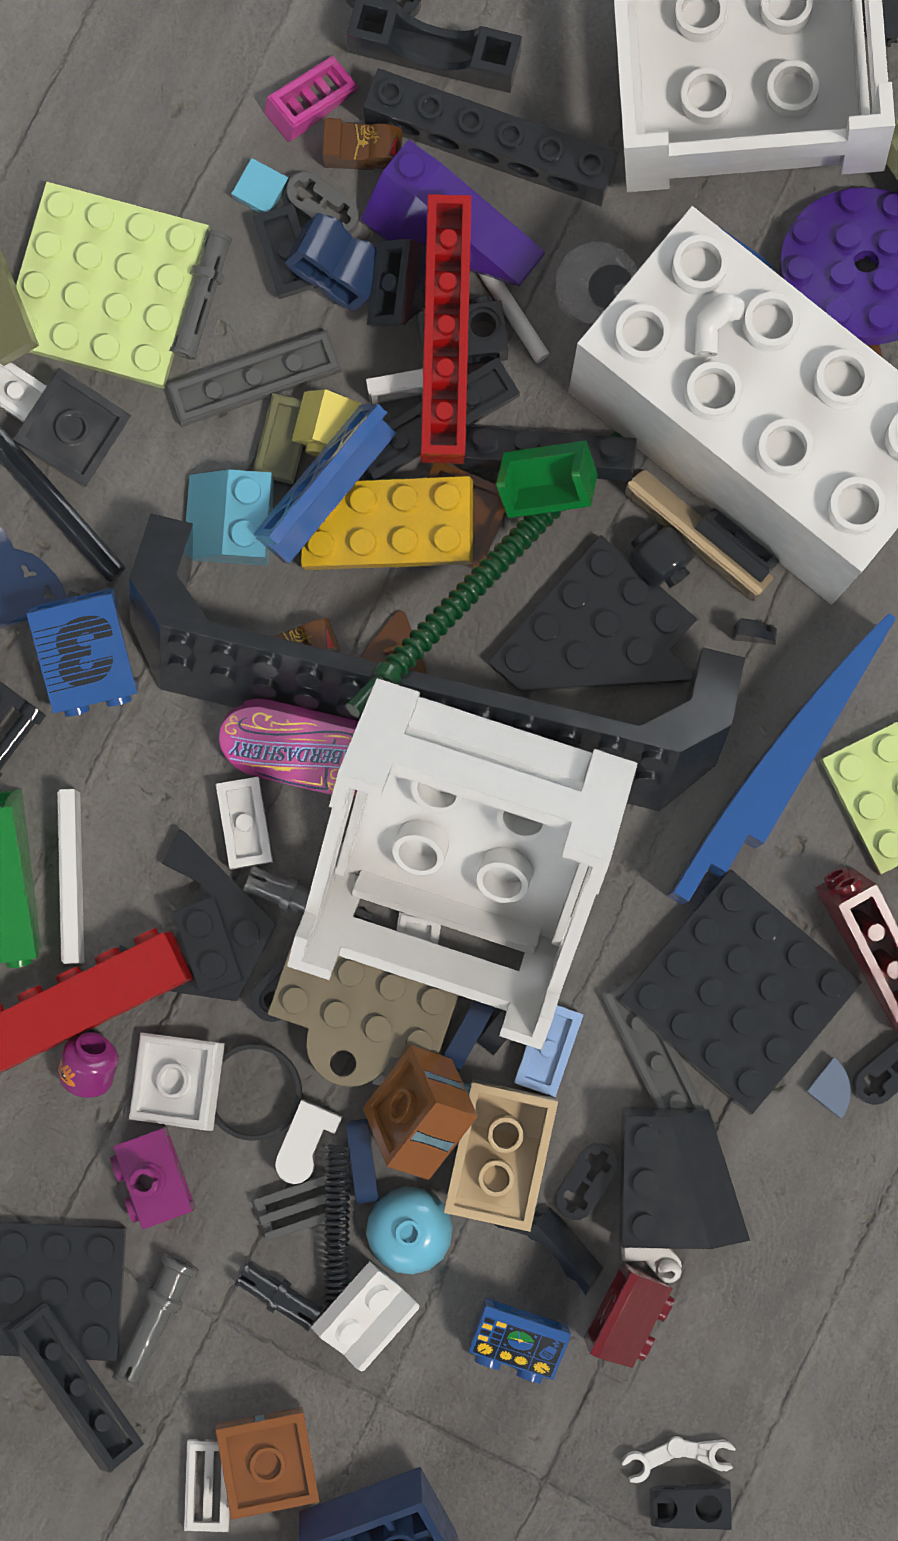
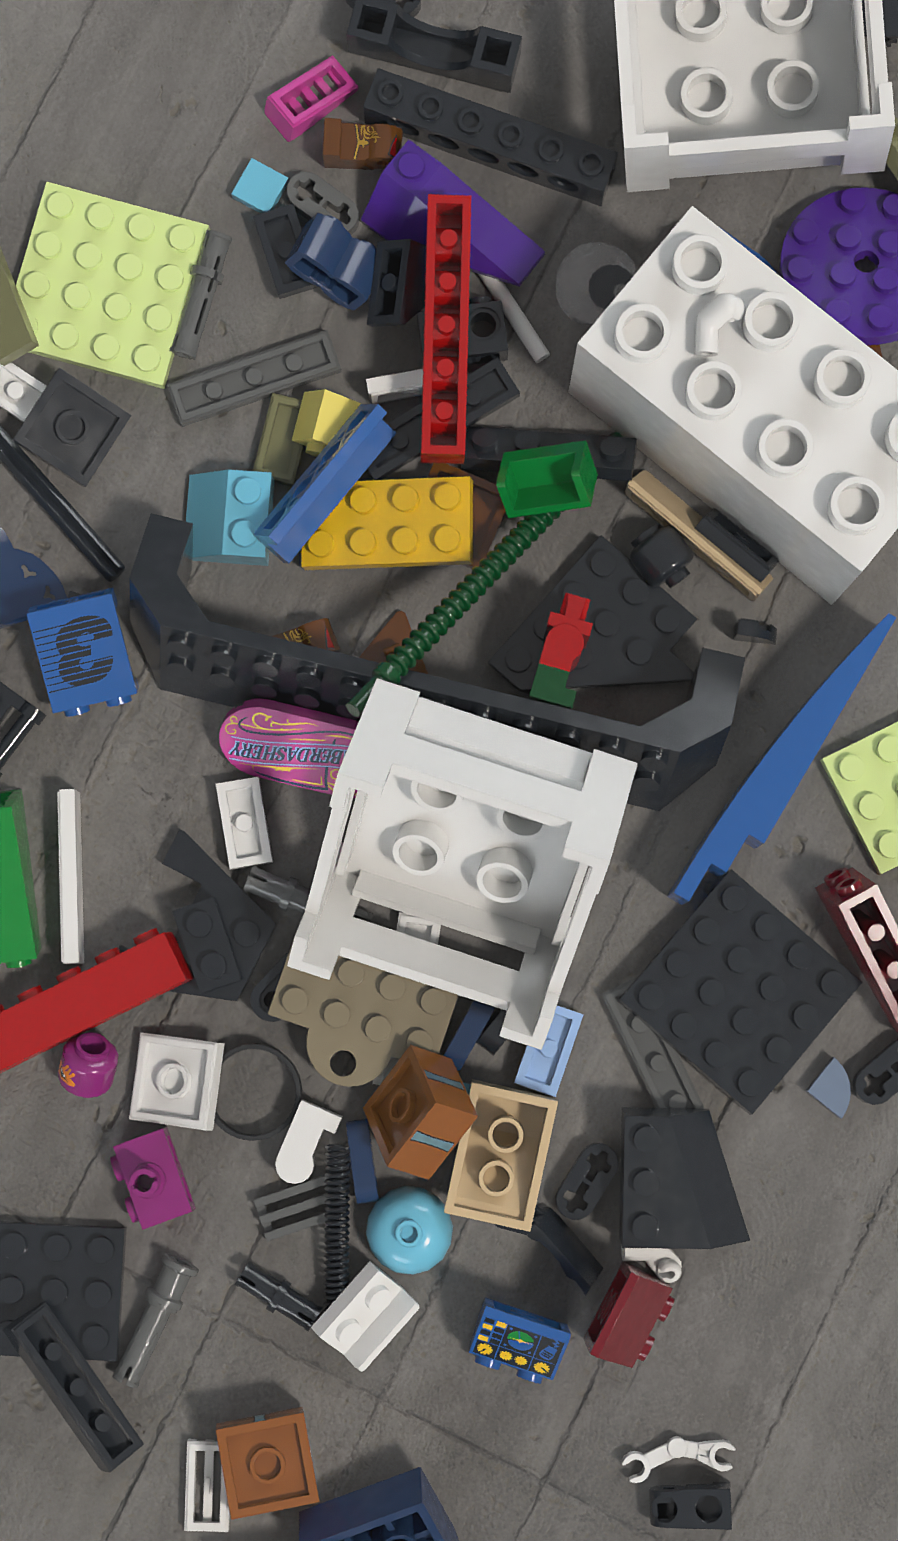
none -> red hips [529,593,593,710]

